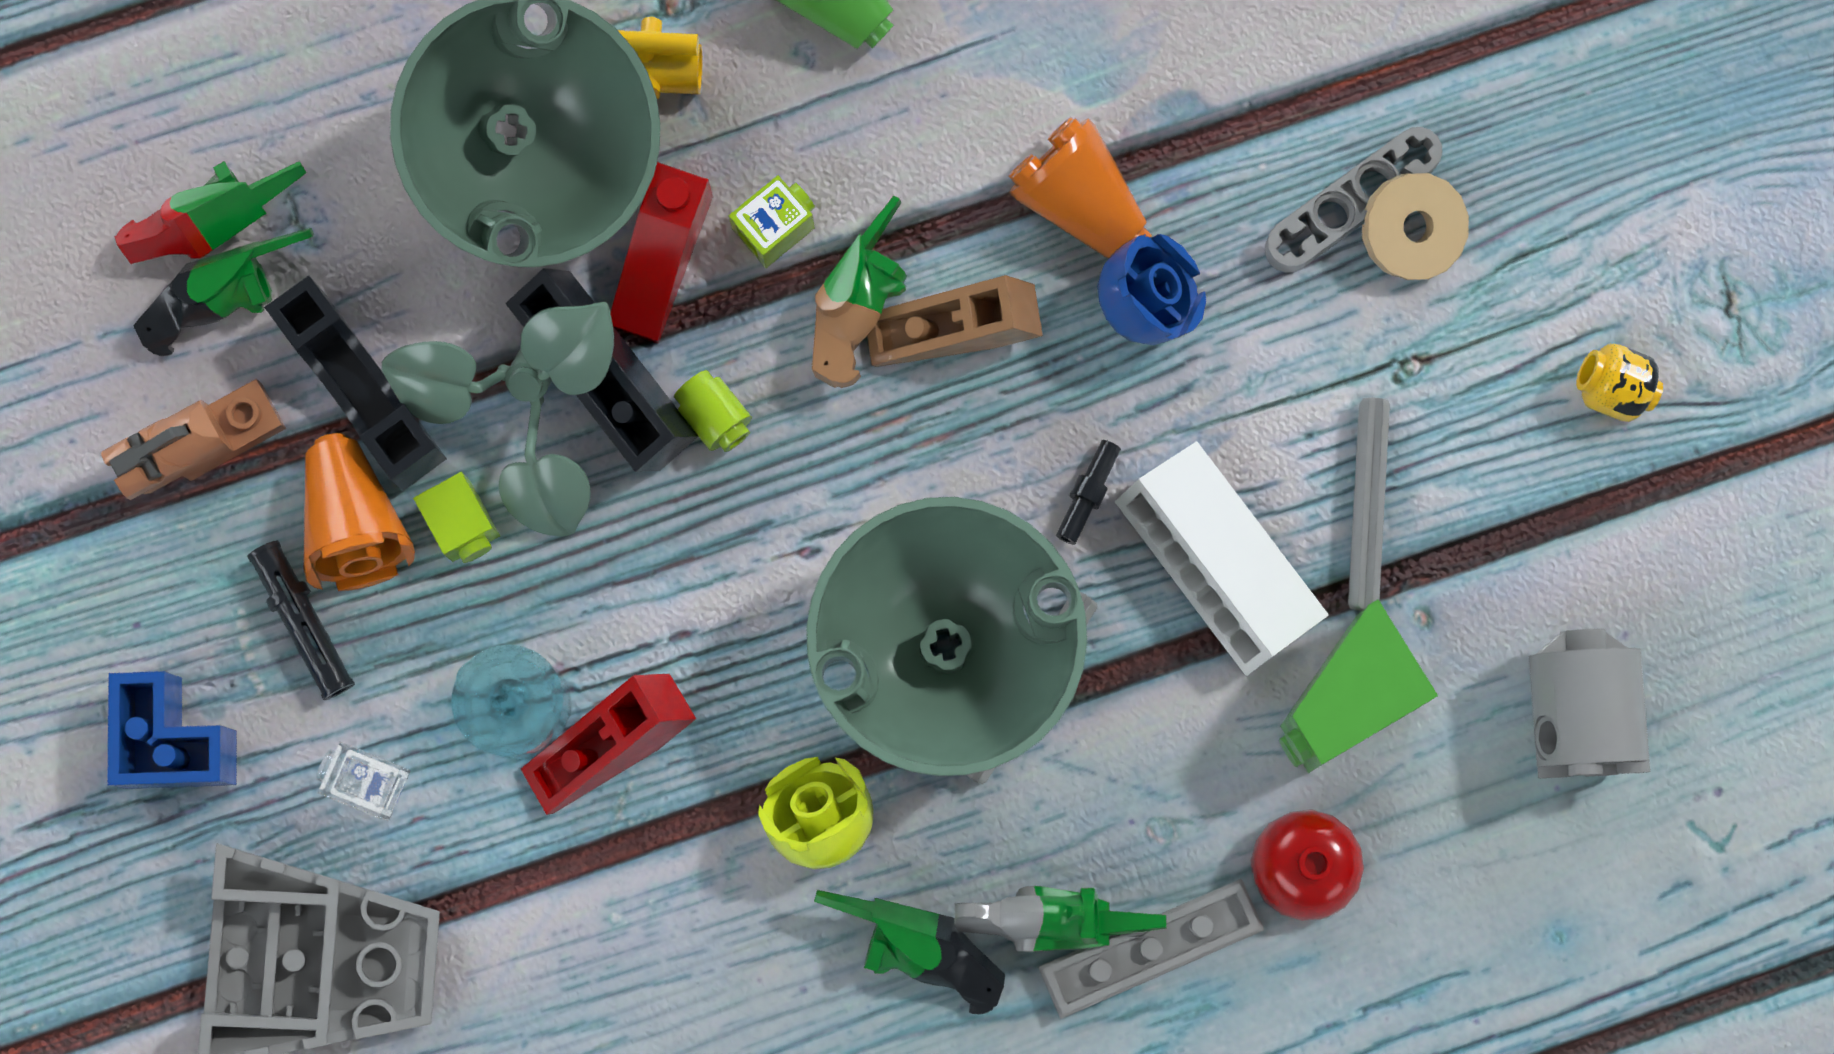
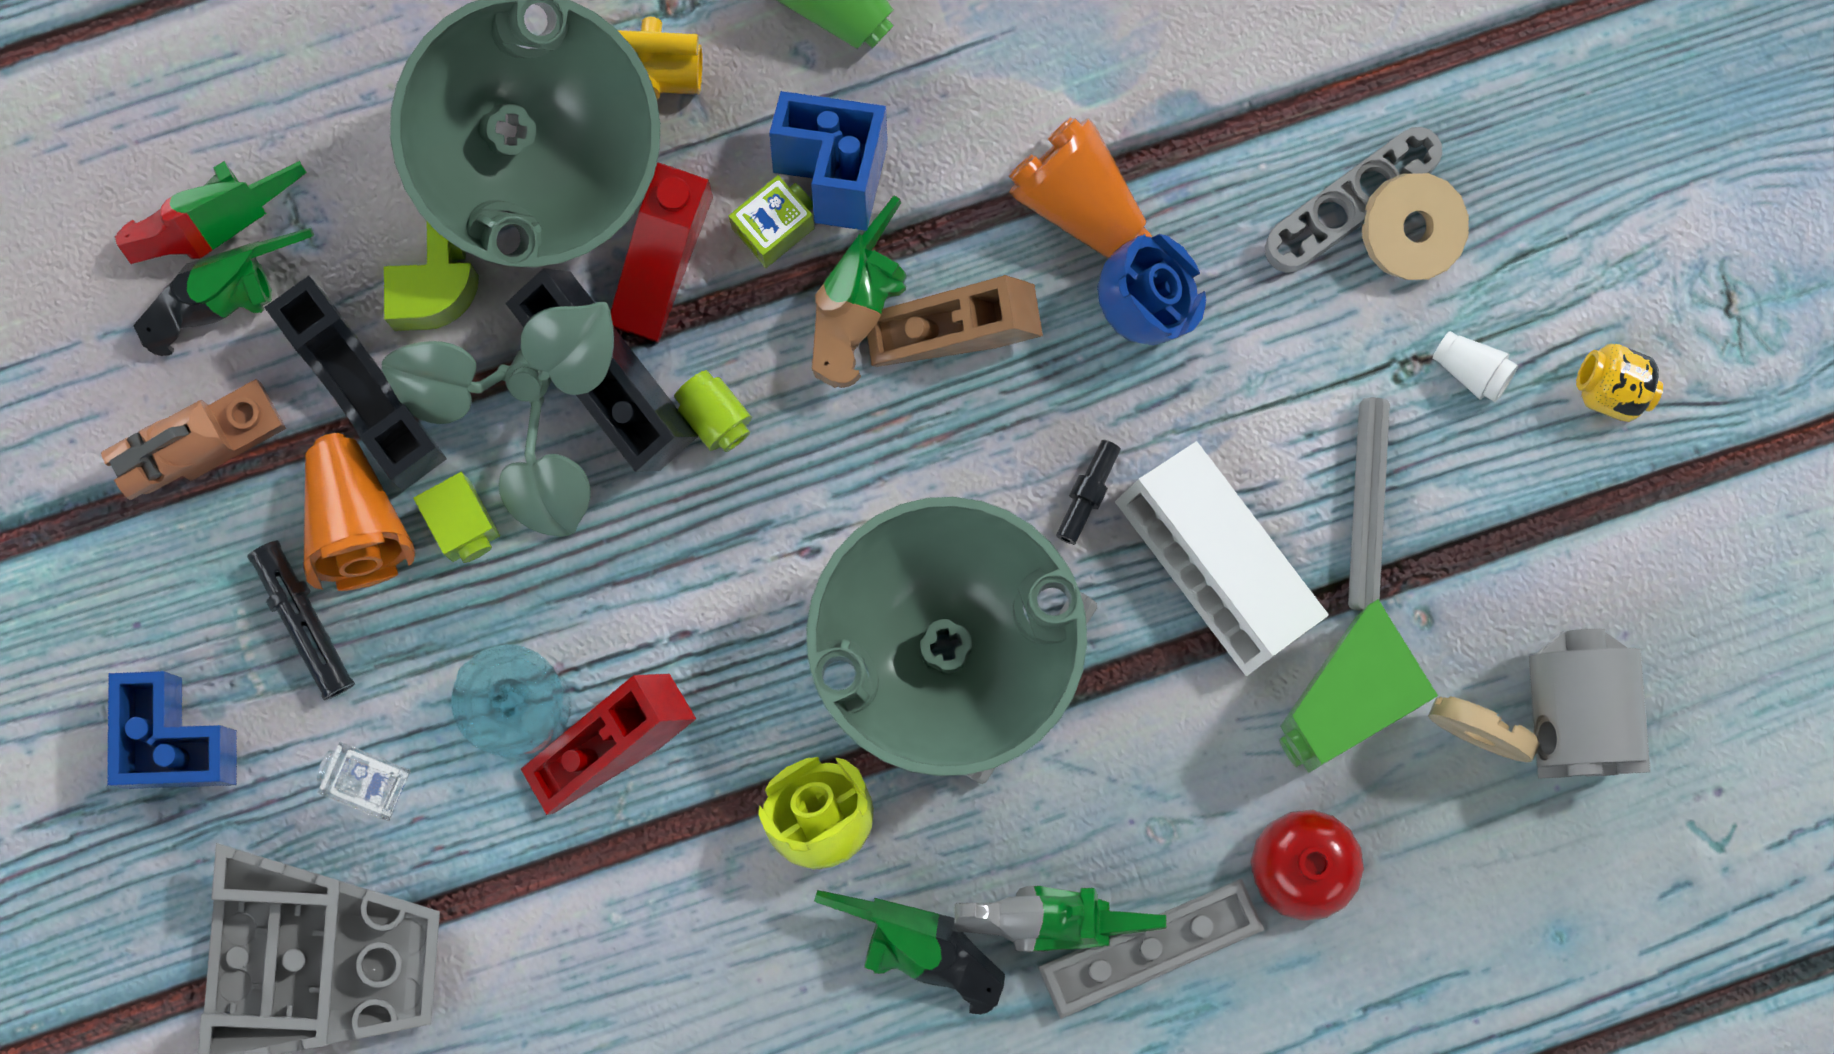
none -> lime brick [384,221,479,331]
none -> blue brick [769,91,888,231]
none -> tan tile [1428,696,1540,763]
none -> white cone [1433,331,1518,402]

